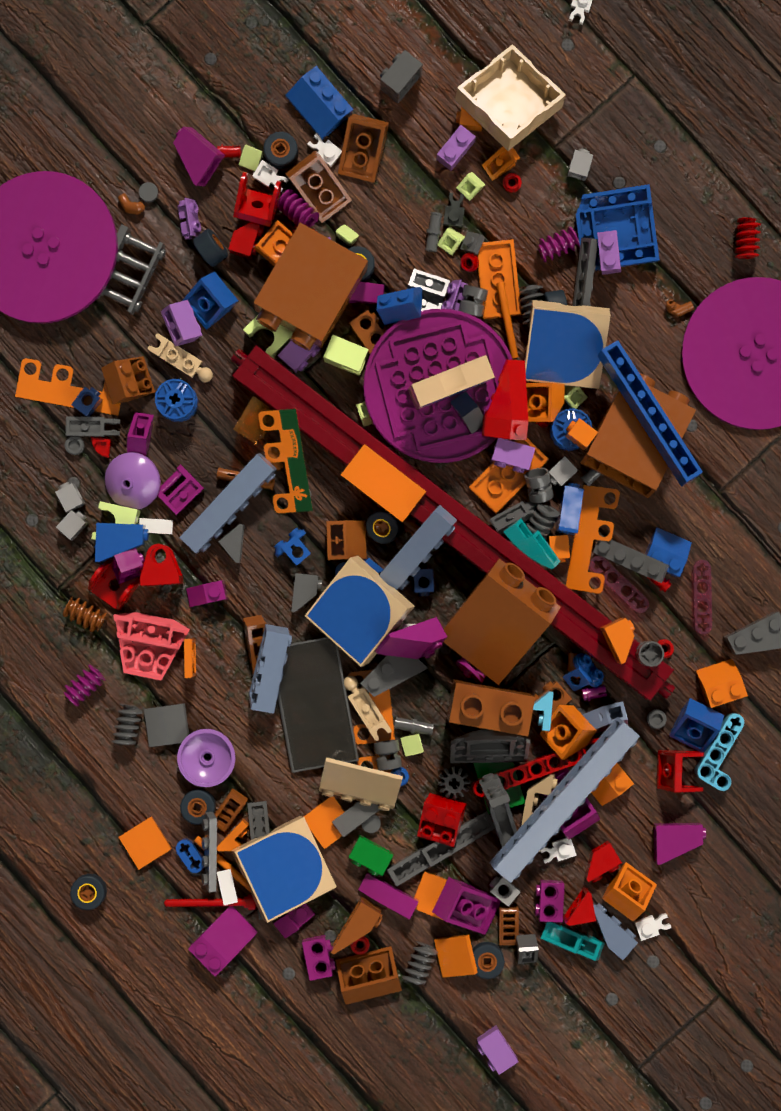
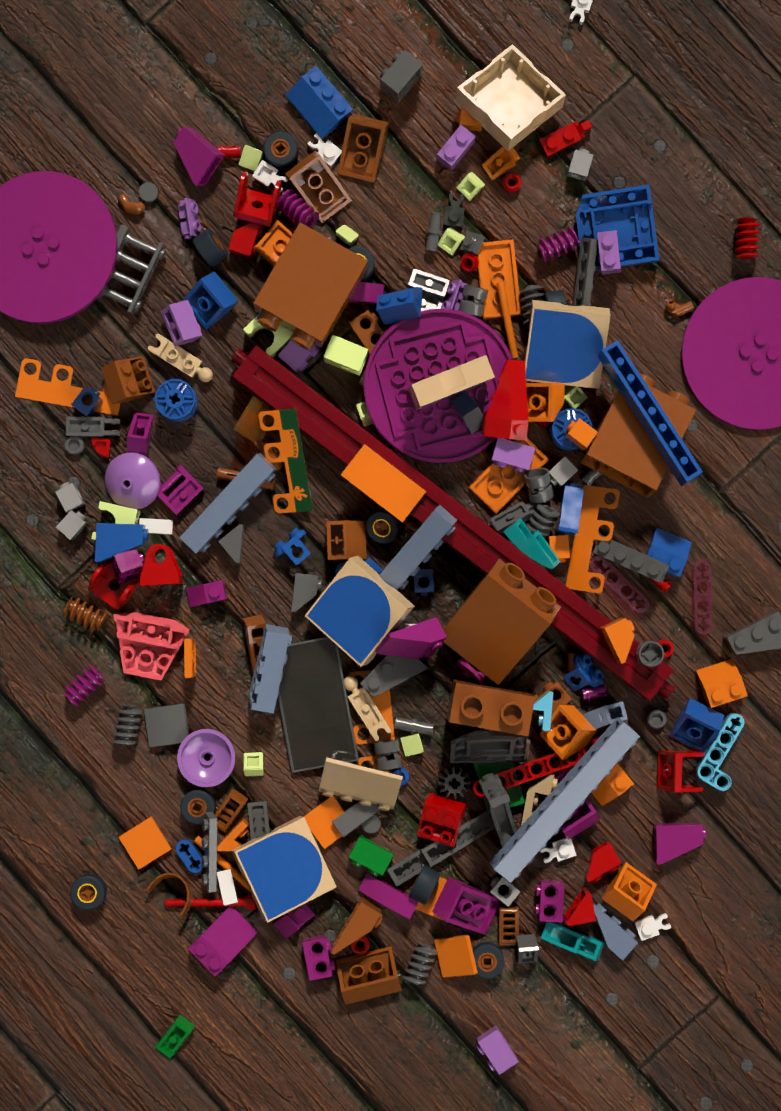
none -> dark orange piece [146,873,193,920]
none -> green slope [155,1015,195,1059]
none -> yellowish green slope [244,752,264,776]
none -> black wheel [409,866,440,905]
none -> red hinge [539,120,592,158]

